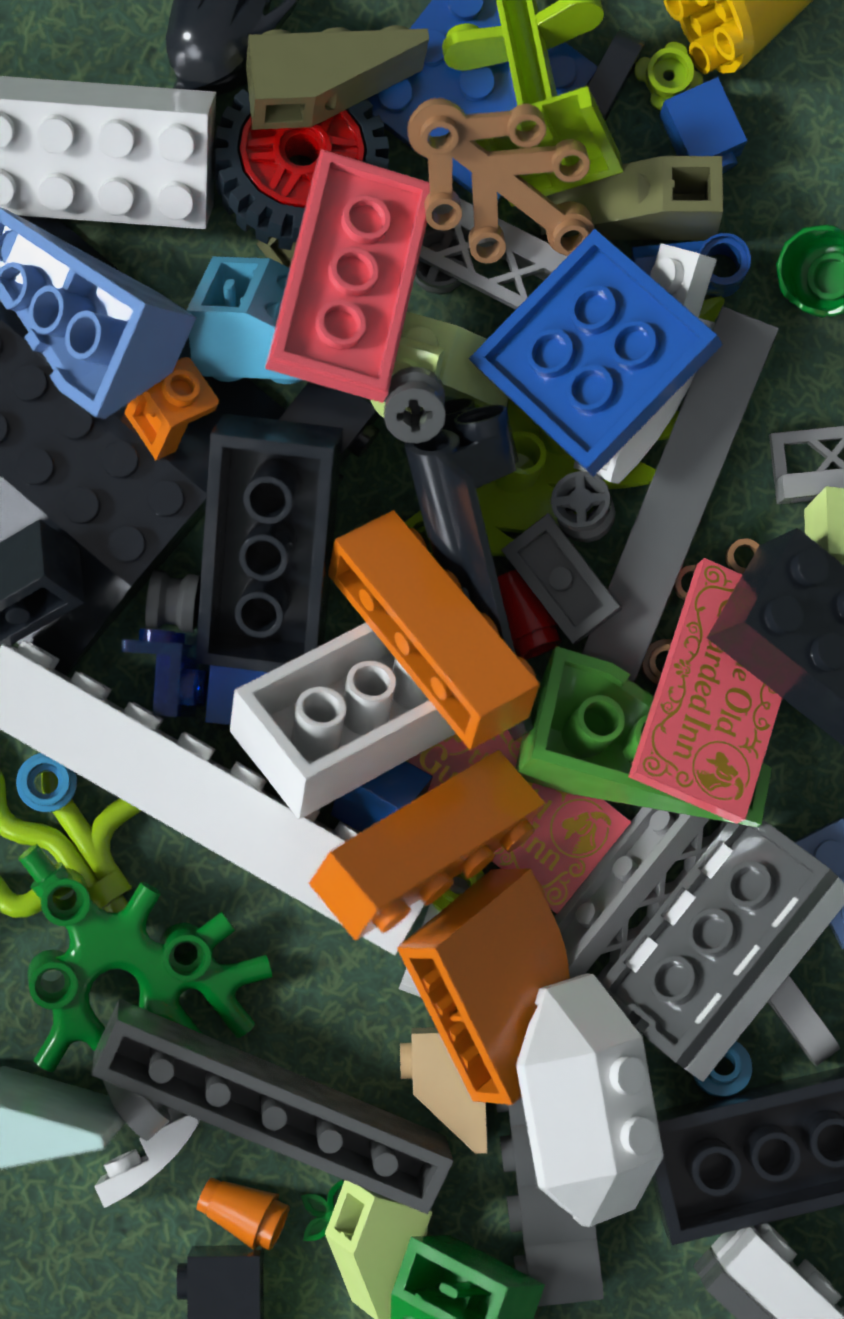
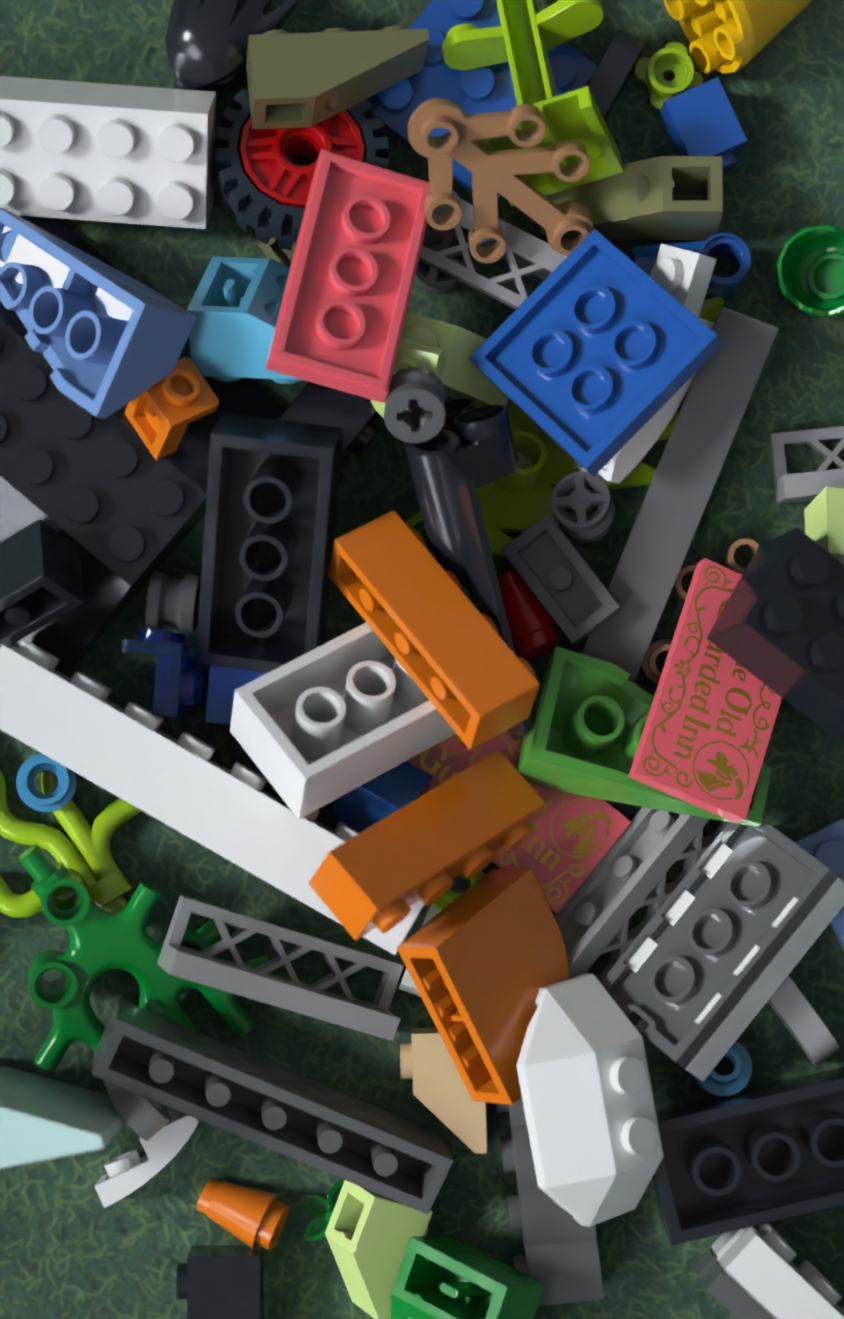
none -> light grey fence [157,895,404,1041]

